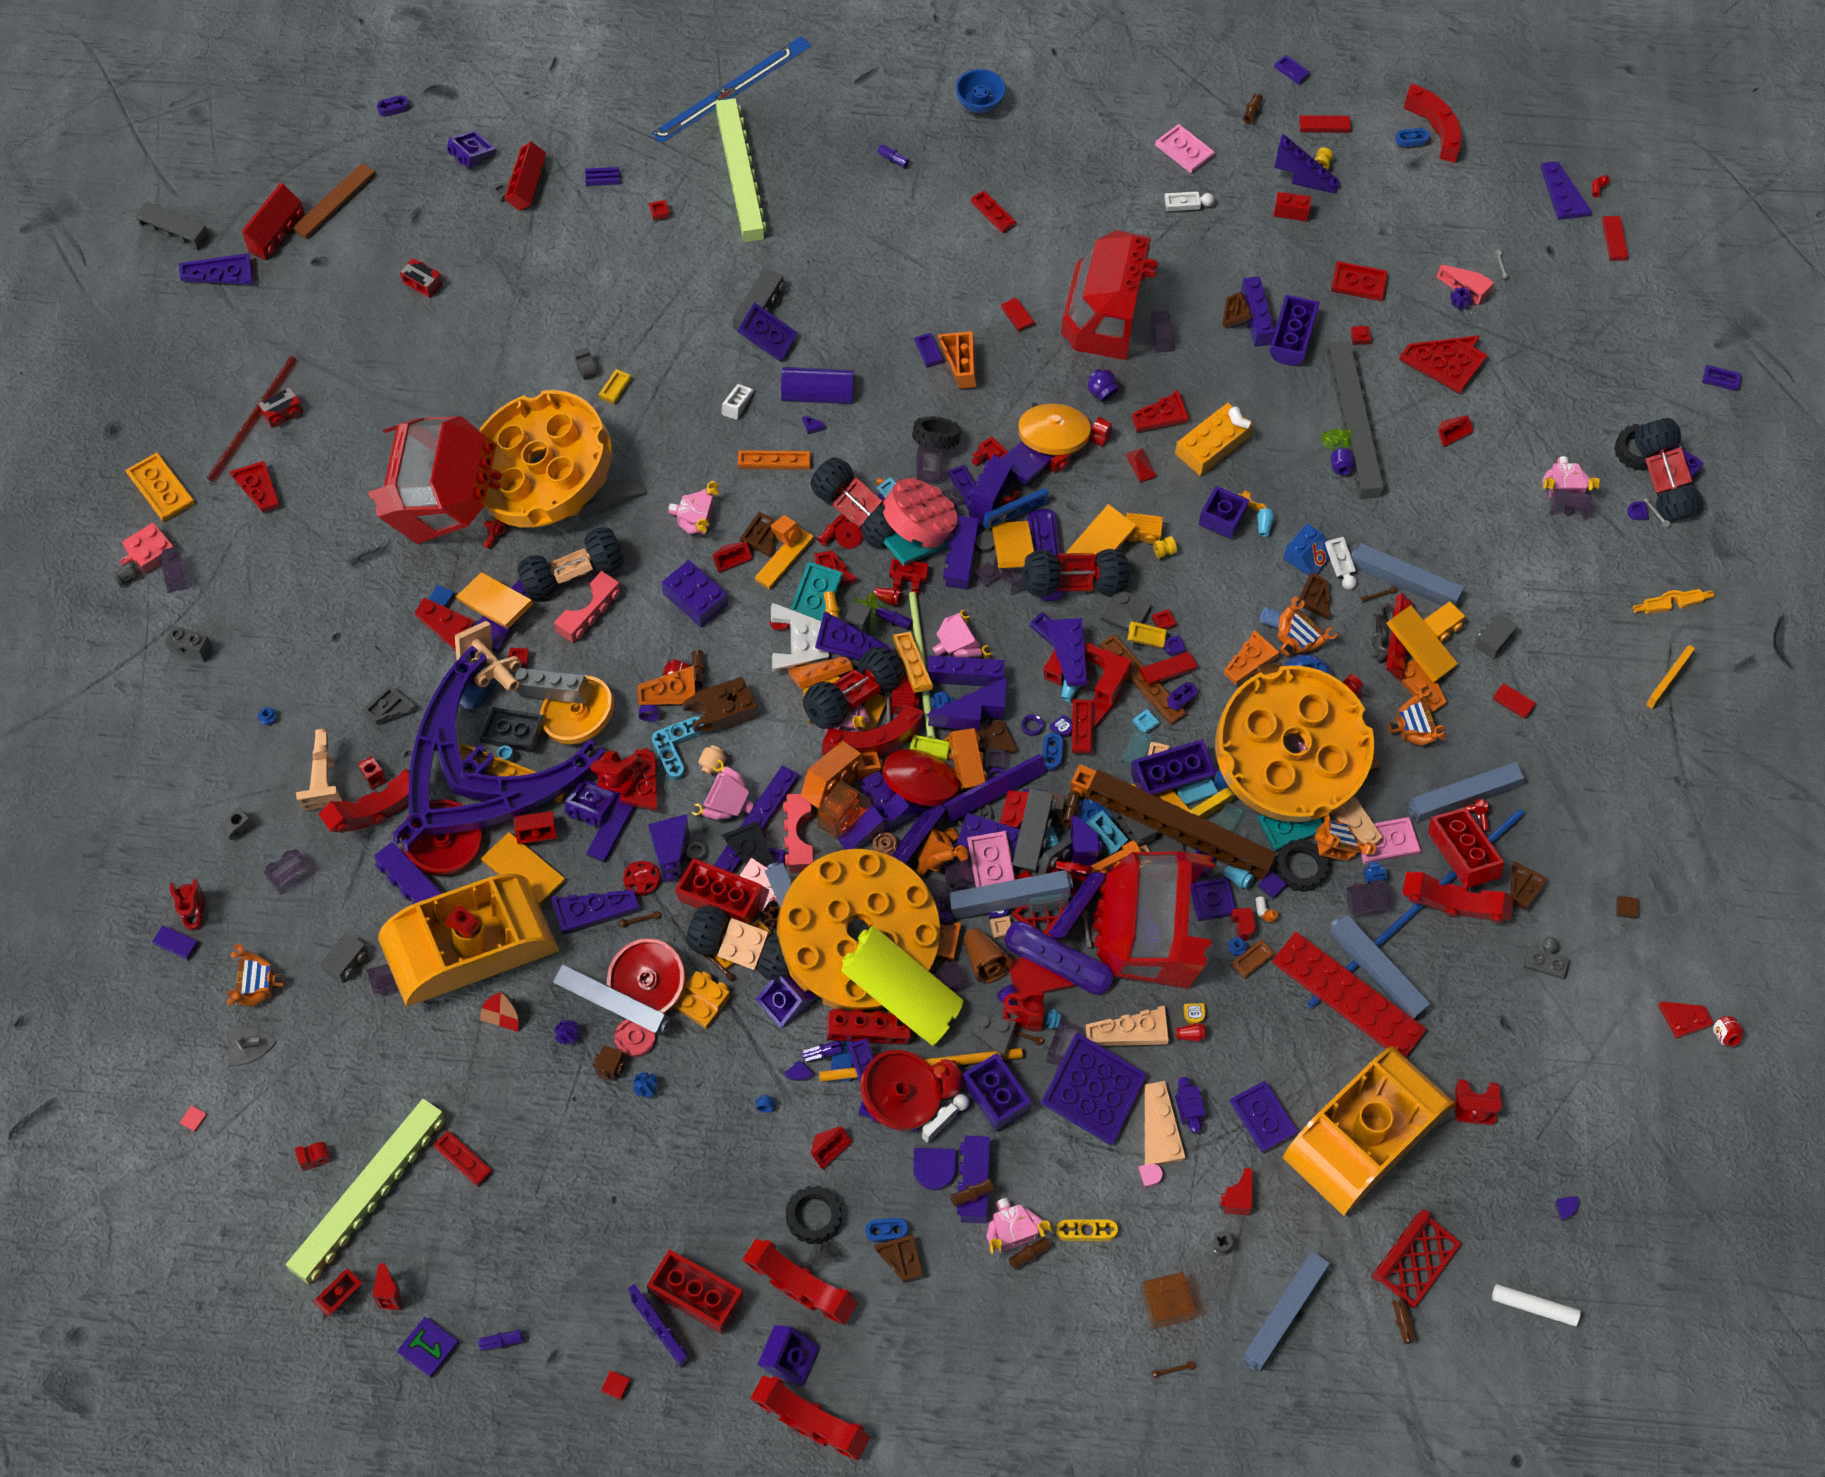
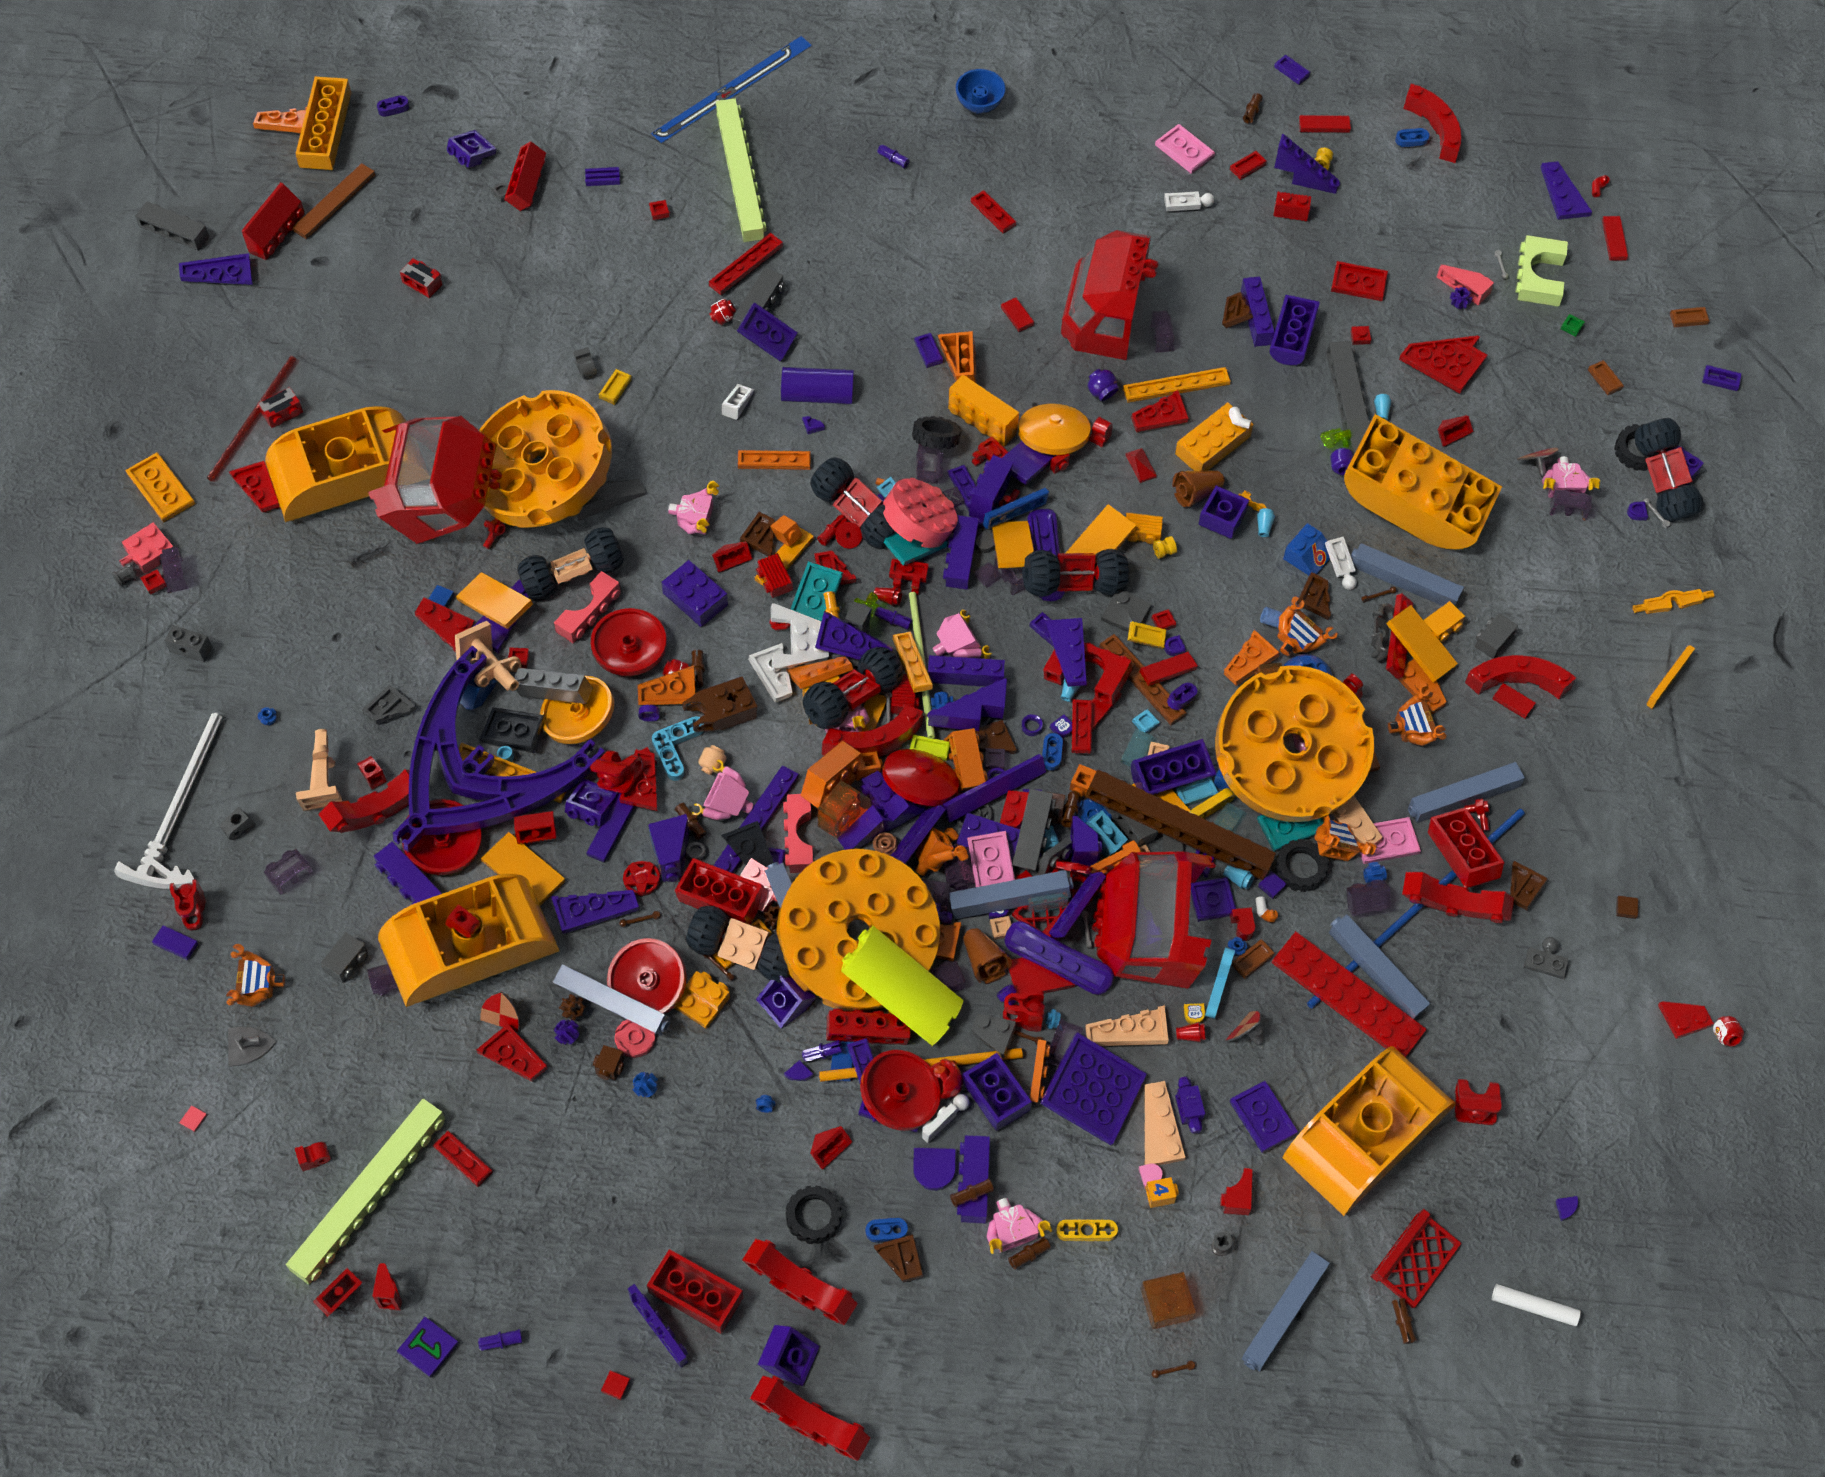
none -> white piece [114,713,223,889]
none -> red plate [140,569,167,595]
none -> orange wing [253,107,307,133]
none -> light orange brick [265,406,427,522]
none -> light orange brick [296,76,351,170]
none -> red wing [476,1024,548,1082]
none -> reddish brown gear [559,994,586,1021]
none -> red dish [591,608,667,676]
none -> reddish brown pin [674,802,707,840]
none -> red plate [709,233,783,295]
none -> red head [709,299,736,325]
none -> white wing [748,643,792,703]
none -> red brick [756,553,793,598]
none -> light orange brick [948,375,1019,446]
none -> orange wing [1030,1039,1051,1102]
none -> light orange tile [1123,367,1230,403]
none -> light orange brick [1145,1177,1179,1208]
none -> dark orange cone [1172,471,1225,507]
none -> medium azure beam [1205,947,1235,1019]
none -> shield [1225,1011,1263,1045]
none -> red tile [1230,151,1267,180]
none -> light orange brick [1344,414,1502,549]
none -> medium azure cone [1374,394,1392,421]
none -> red brick [1465,655,1576,699]
none -> yellowish green arch [1515,235,1568,306]
none -> flat silver shield [1517,448,1559,476]
none -> green tile [1560,314,1585,337]
none -> dark orange tile [1588,360,1624,395]
none -> dark orange tile [1670,307,1709,328]

